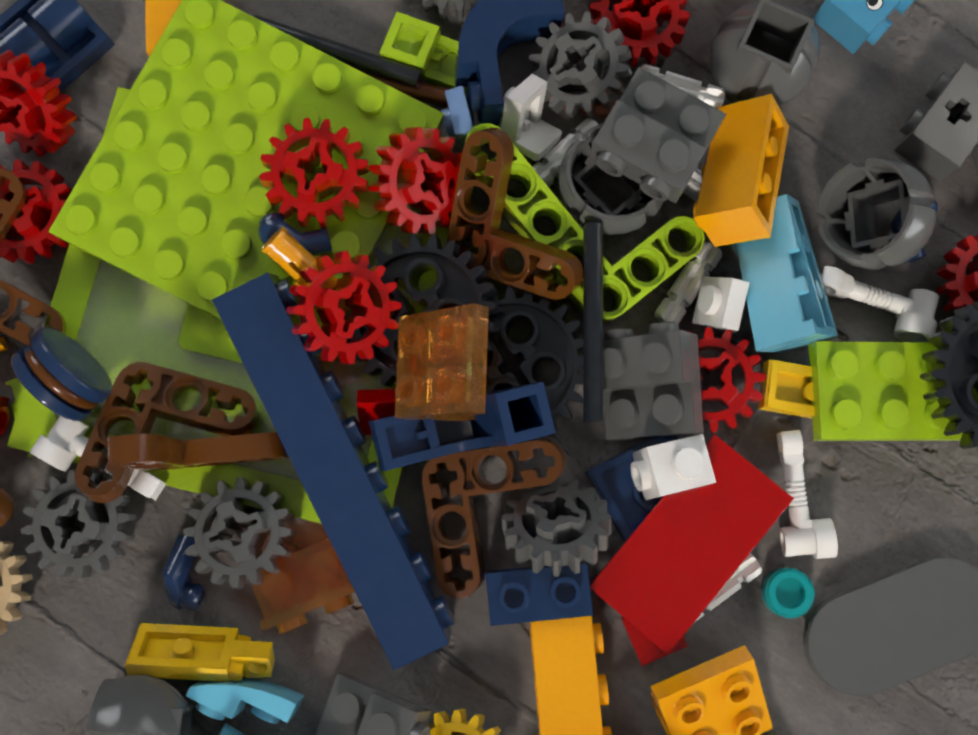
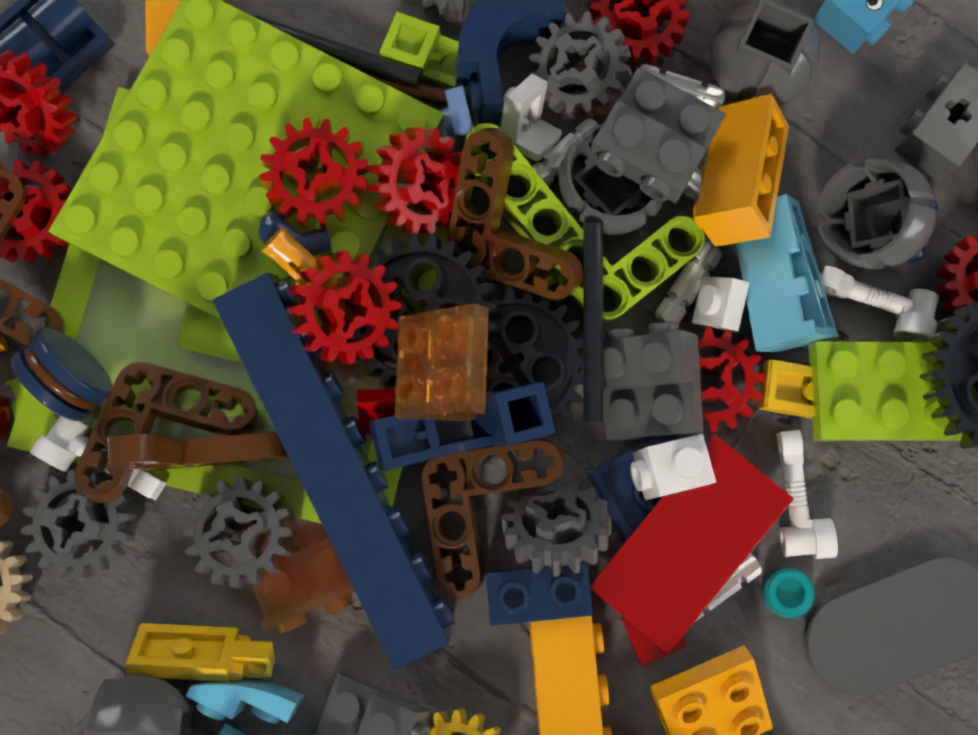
dark blue arm [162,535,205,611] -> none

